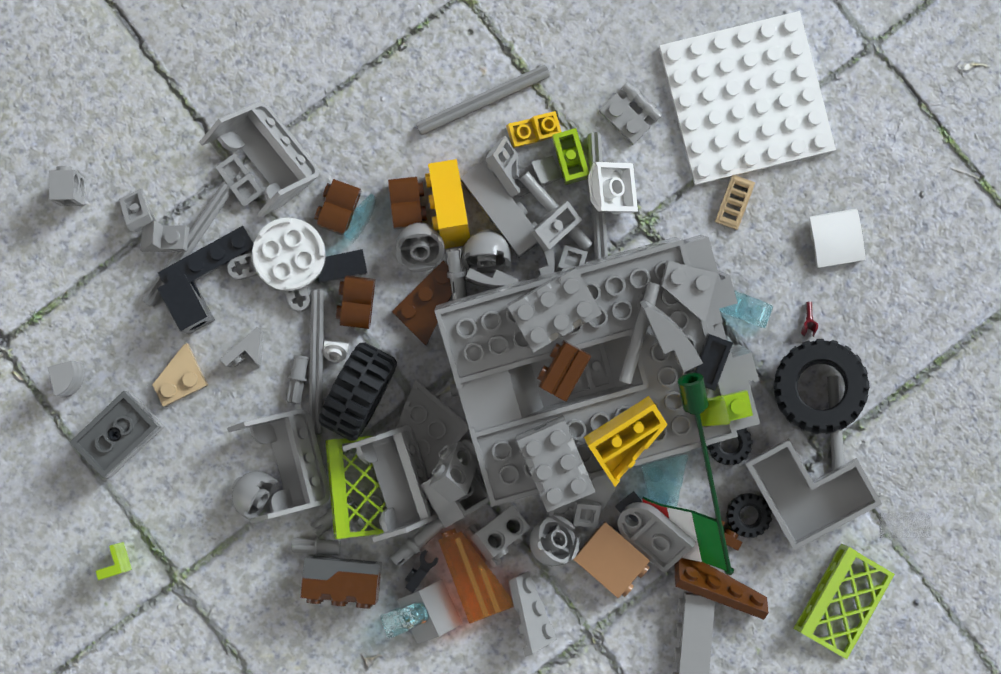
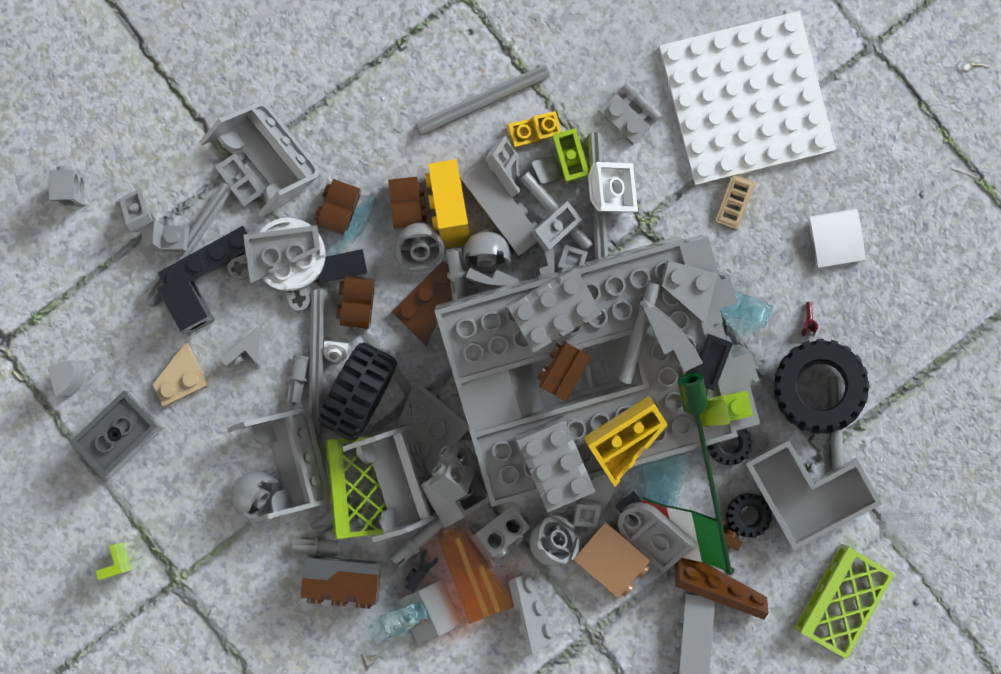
none -> light grey wing [243,225,321,284]

